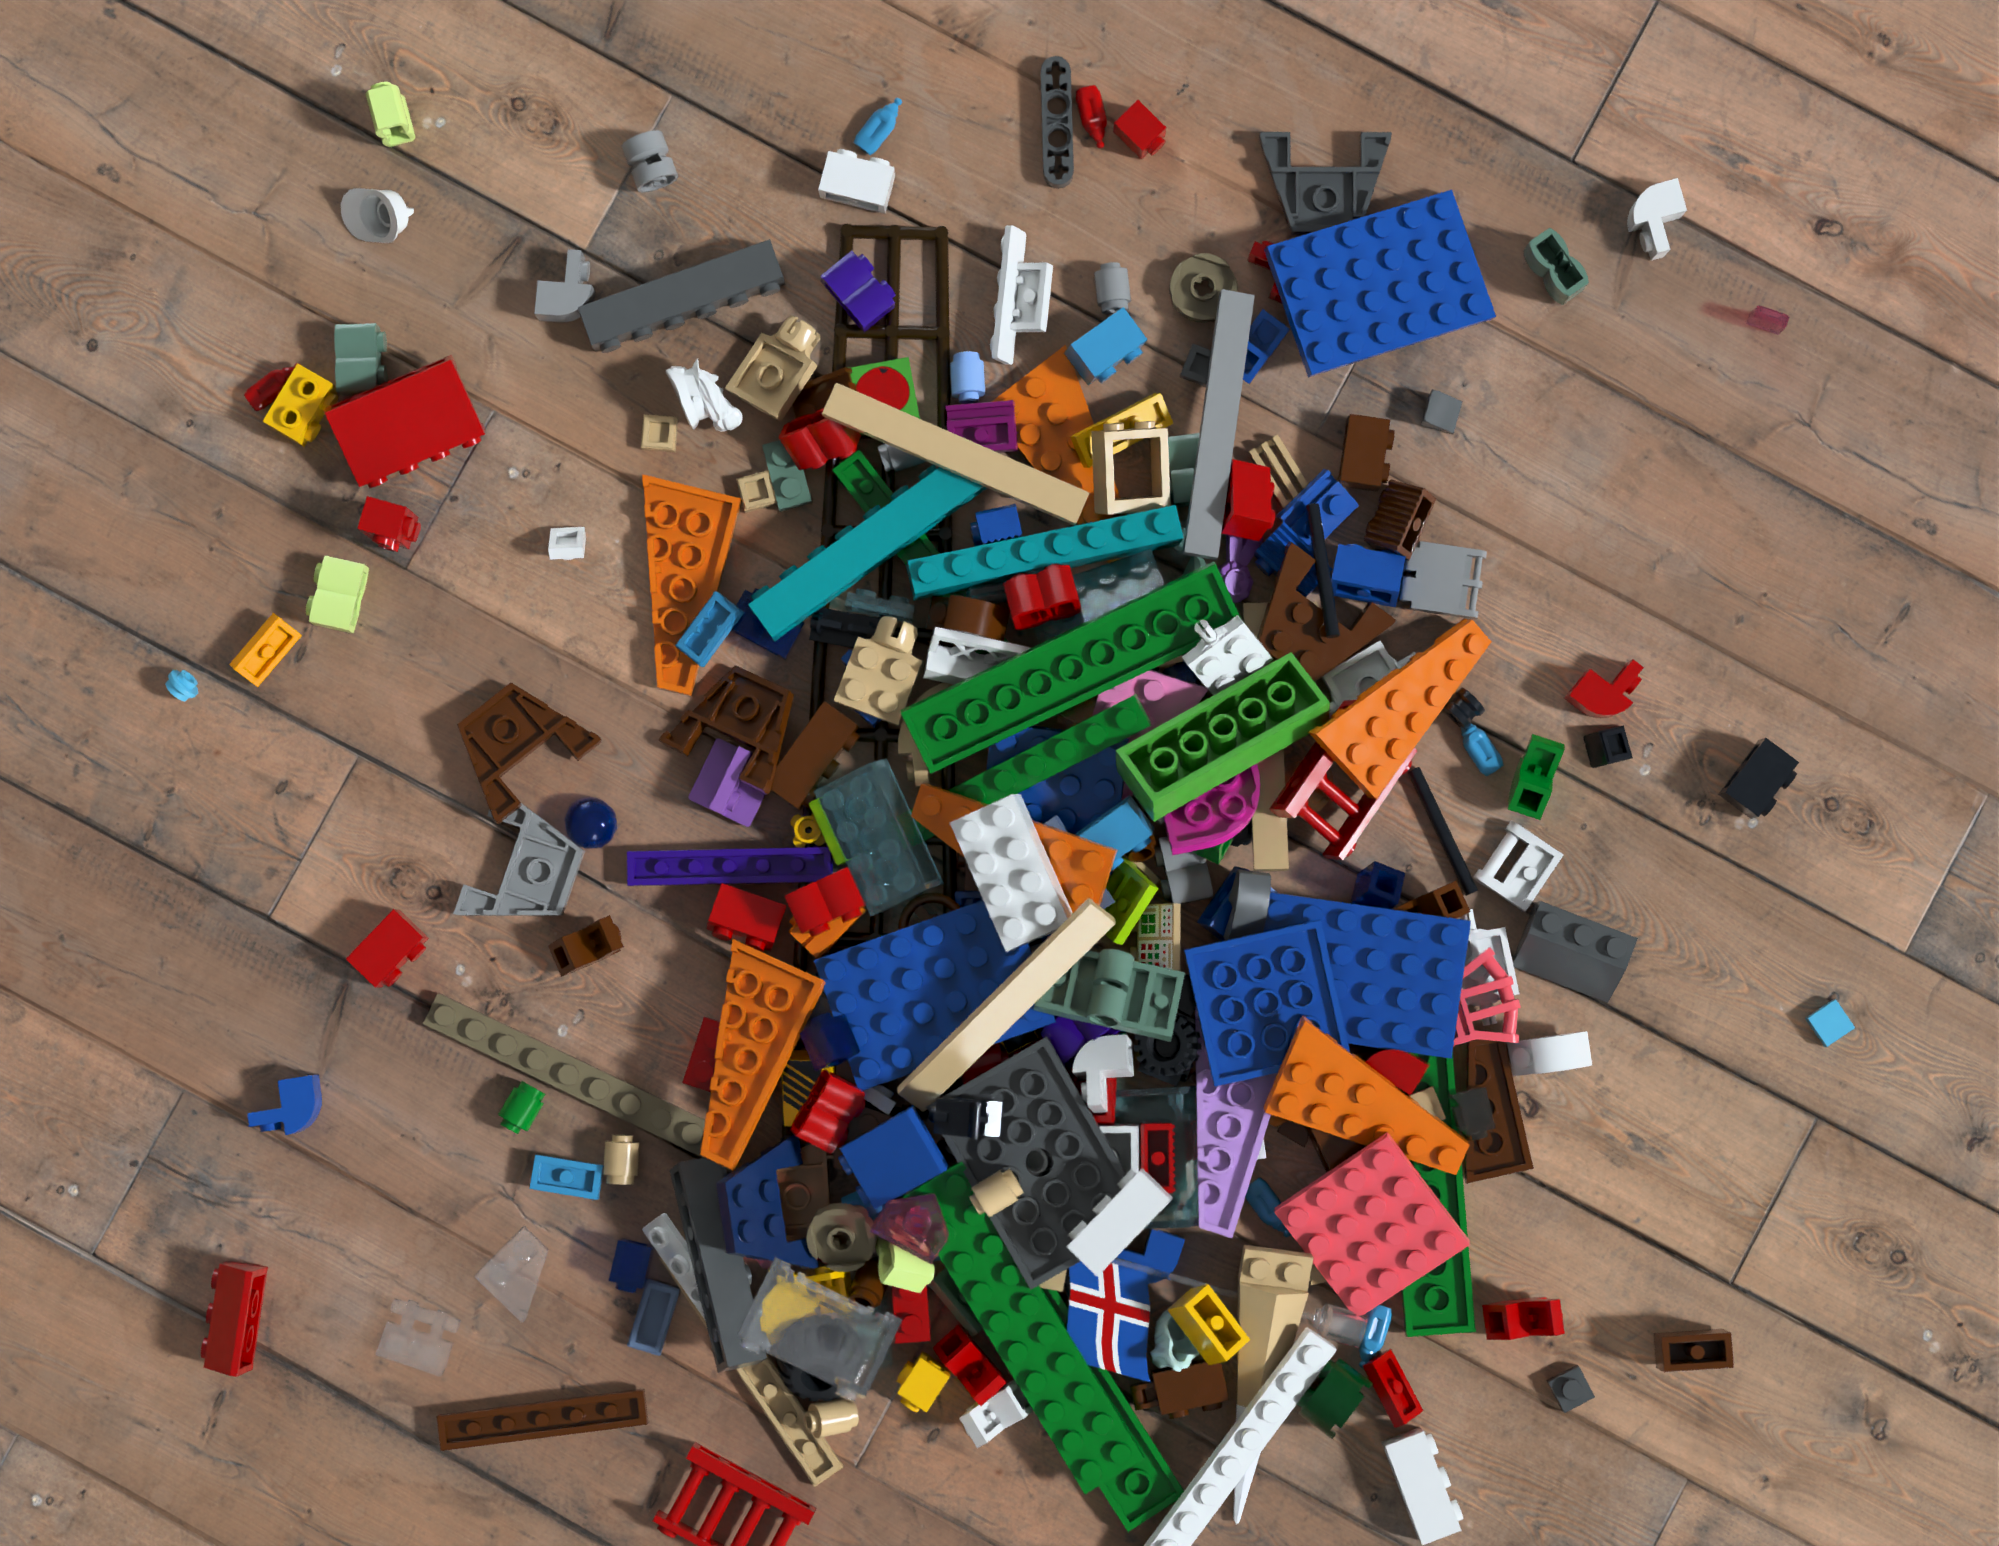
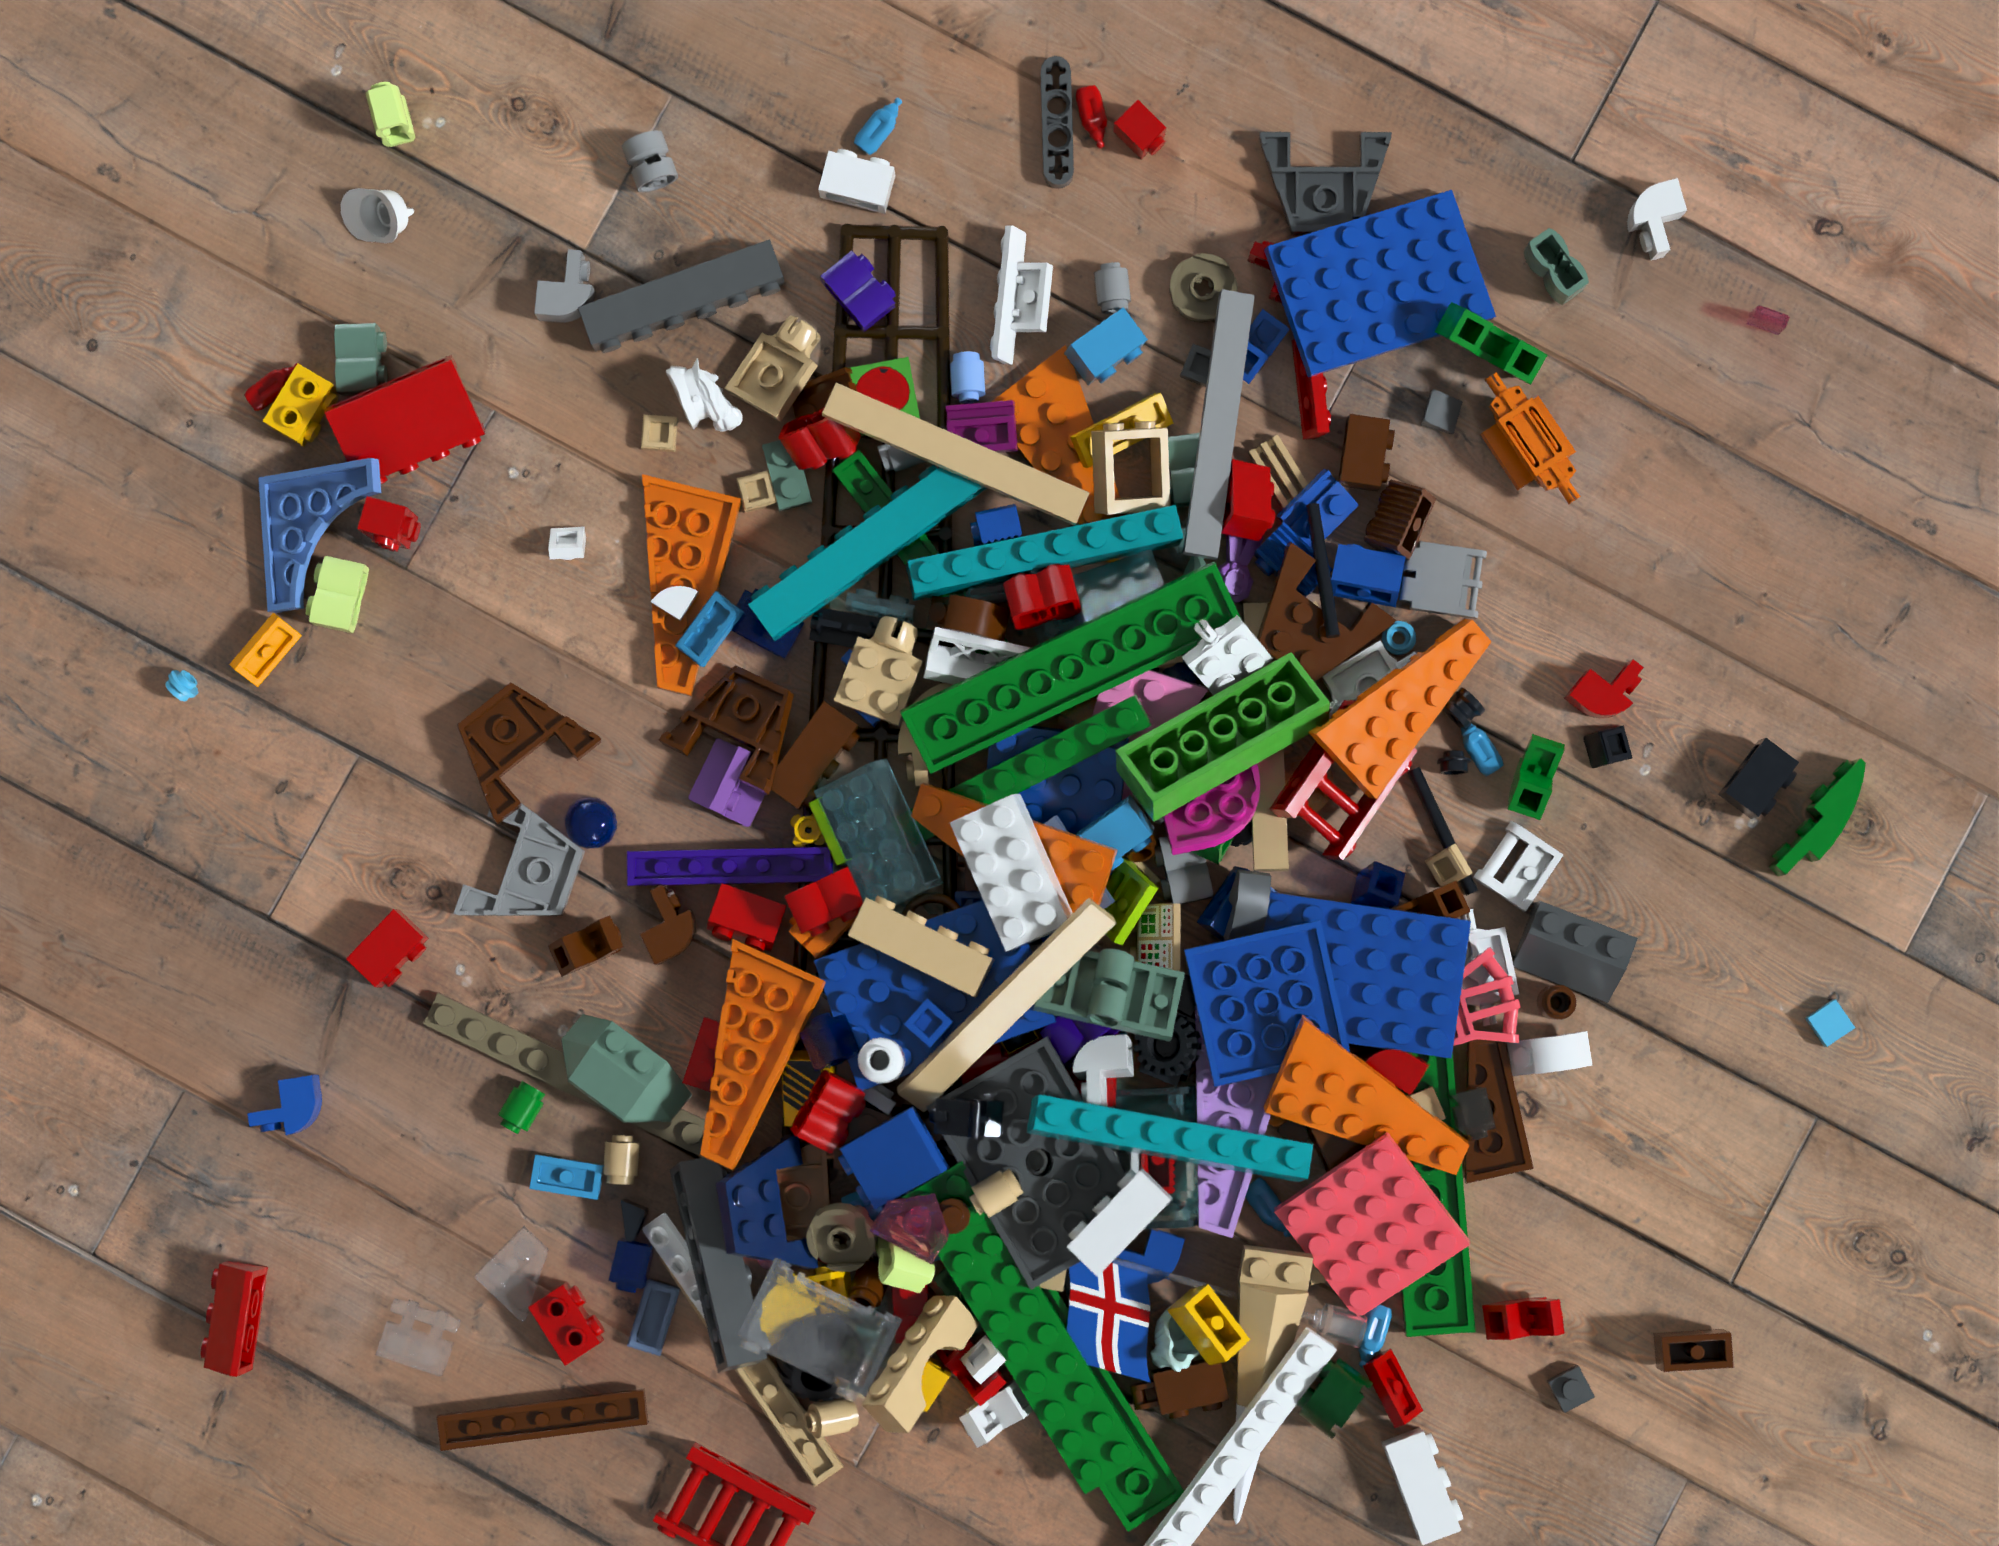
none -> medium blue plate [258,458,381,613]
none -> red brick [528,1282,605,1366]
none -> sand green wedge [561,1014,692,1123]
none -> black slope [621,1199,649,1242]
none -> reddish brown brick [640,885,696,965]
none -> white tile [651,586,699,621]
none -> tan brick [848,895,994,998]
none -> white head [858,1037,905,1083]
none -> tan arch [861,1296,980,1433]
none -> blue plate [904,998,954,1048]
none -> reddish brown plate [935,1198,970,1234]
none -> white plate [960,1335,1006,1384]
none -> teal brick [1027,1095,1313,1182]
none -> red plate [1291,339,1331,440]
none -> medium azure plate [1382,621,1416,655]
none -> tan tile [1425,843,1473,887]
none -> green arch [1434,302,1547,385]
none -> black plate [1437,750,1471,775]
none -> orange piece [1480,372,1581,505]
none -> reddish brown brick [1537,985,1576,1020]
none -> green slope [1769,758,1866,876]

